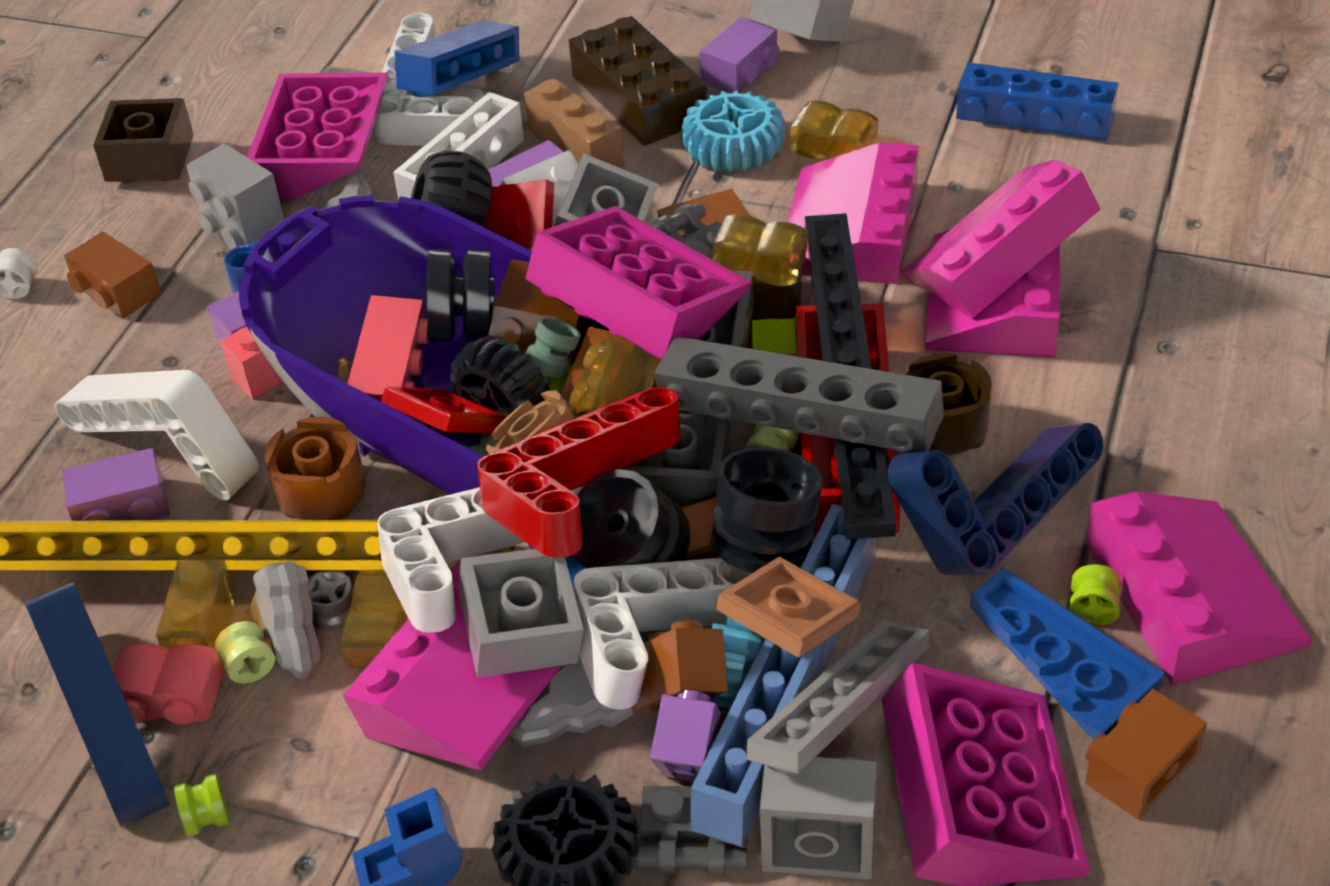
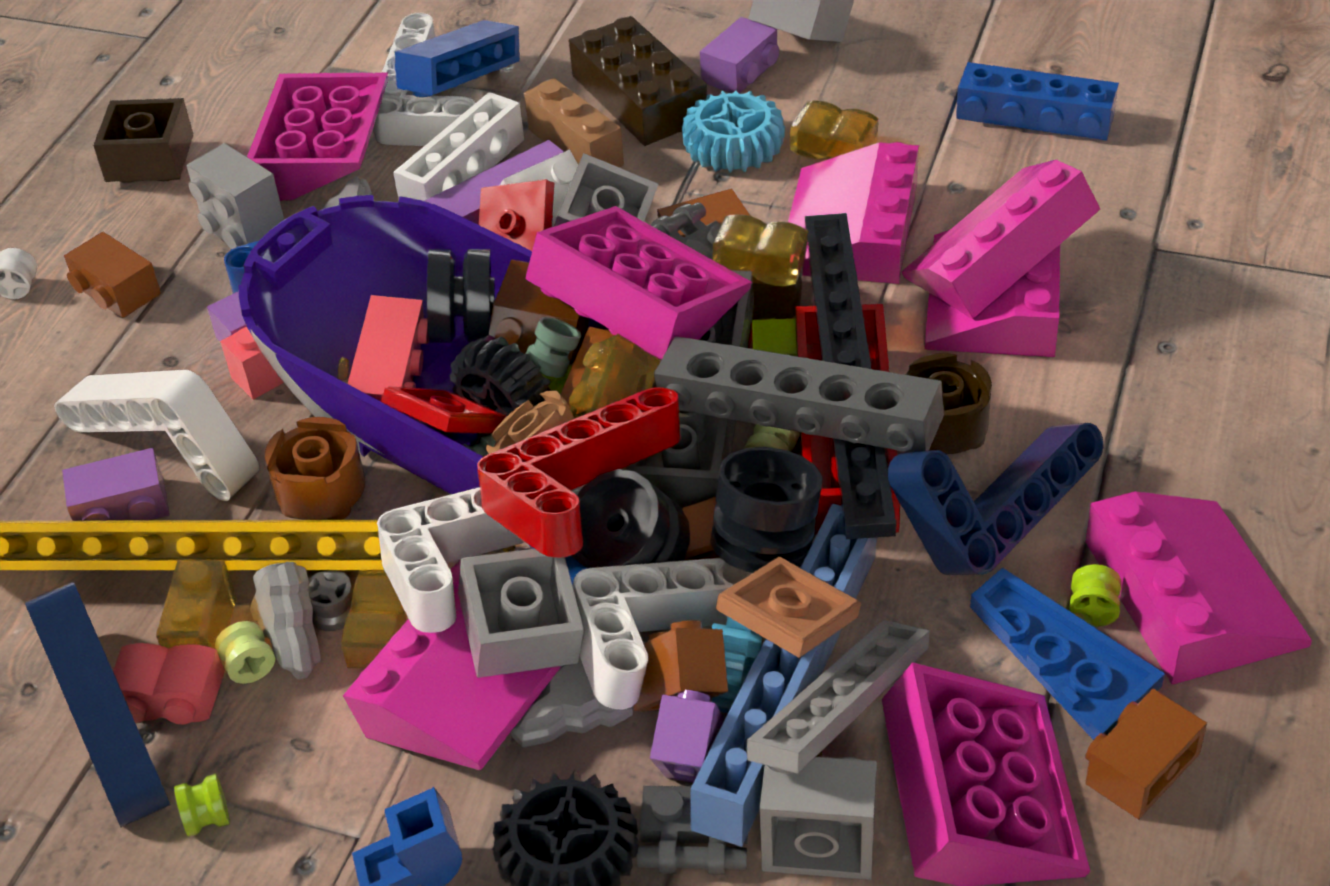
black wheel [411,150,492,227] -> none

